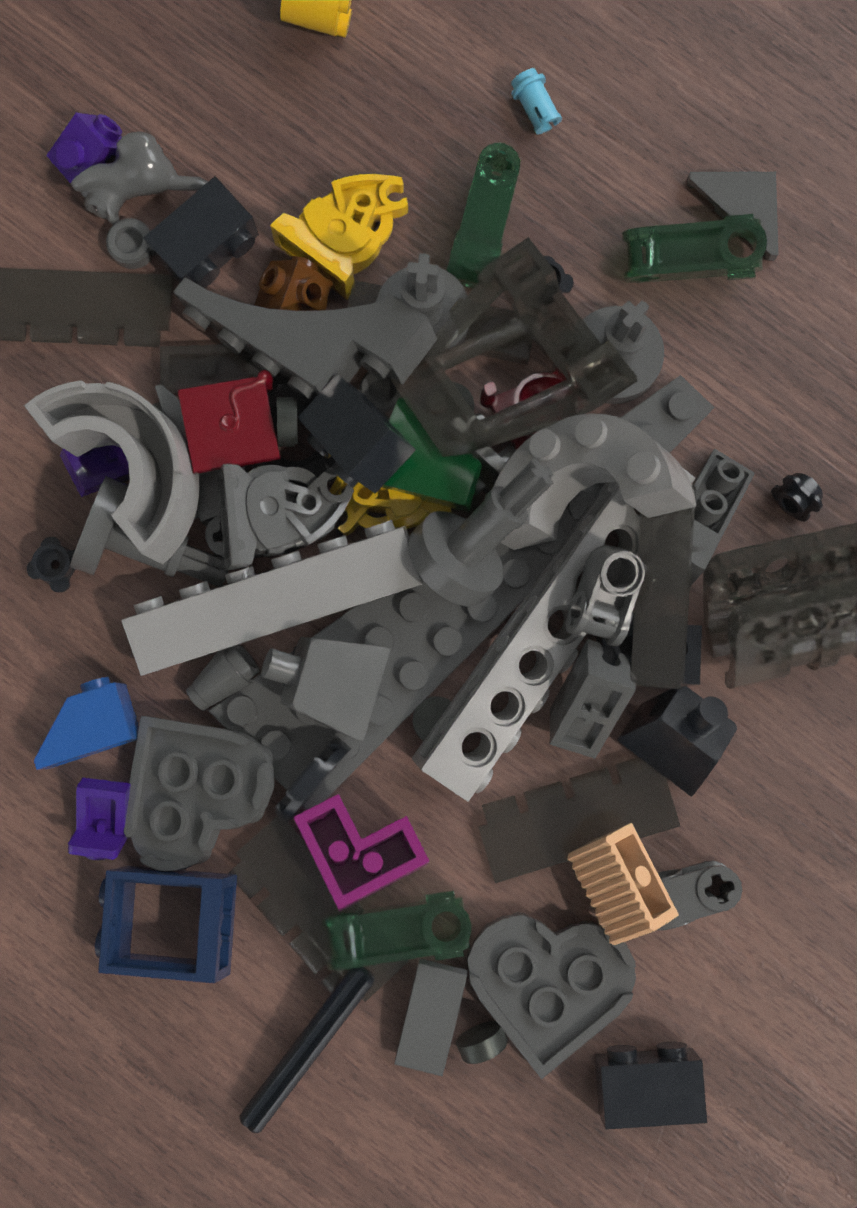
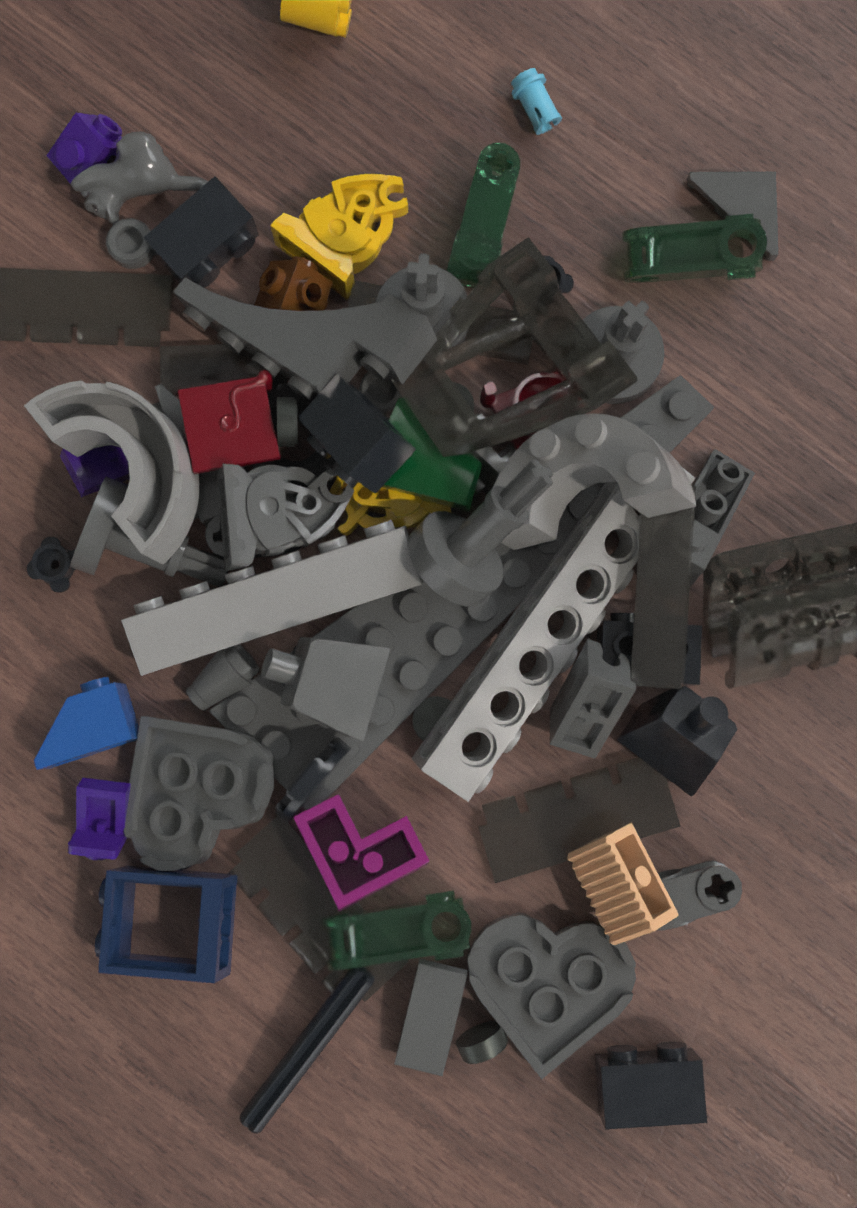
dark grey piece [566,545,645,647] -> none
black plate [771,473,823,522] -> none

